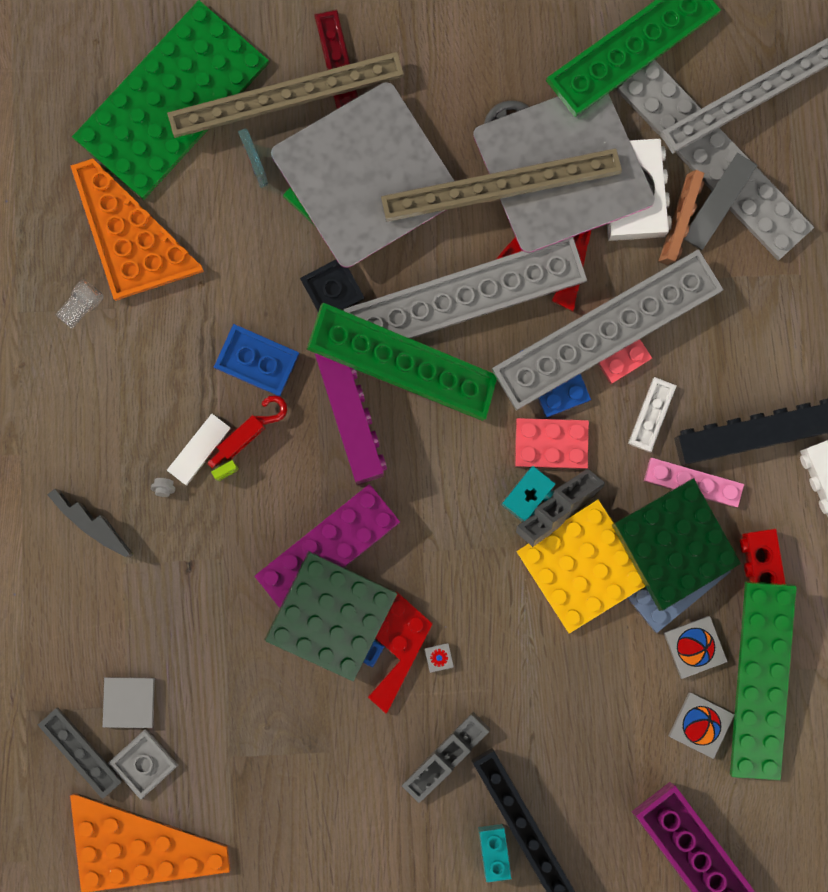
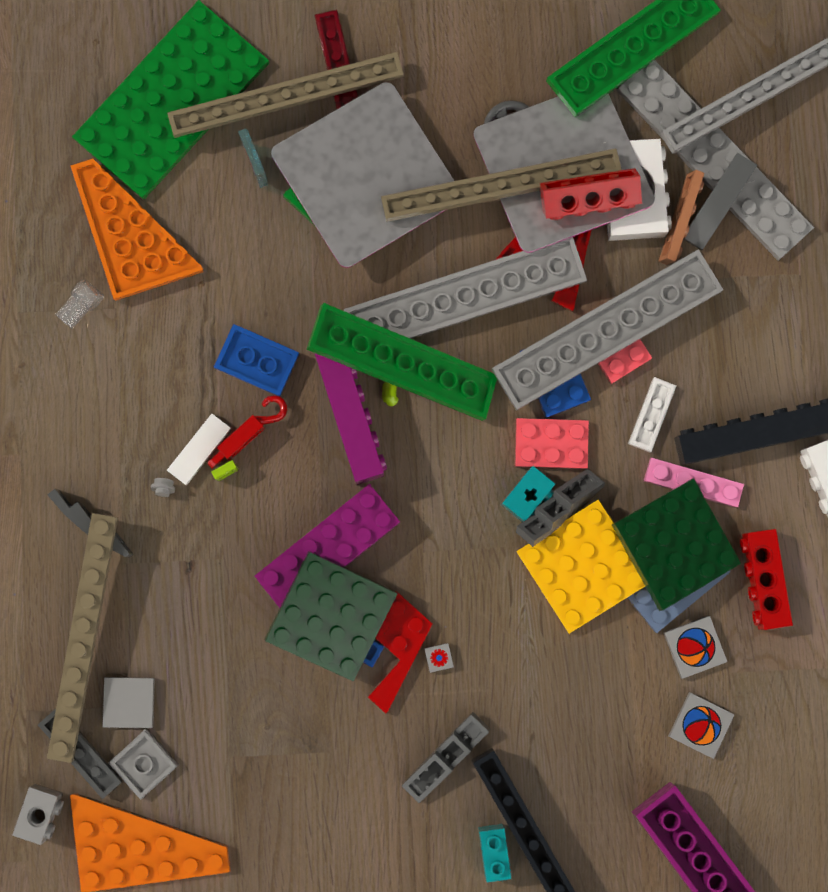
black plate [300,260,365,312] -> none
green plate [730,581,797,780] -> none
none -> light grey brick [12,784,64,845]
none -> dark tan plate [47,513,118,763]
none -> lime arm [382,382,399,406]
none -> red brick [540,168,642,220]

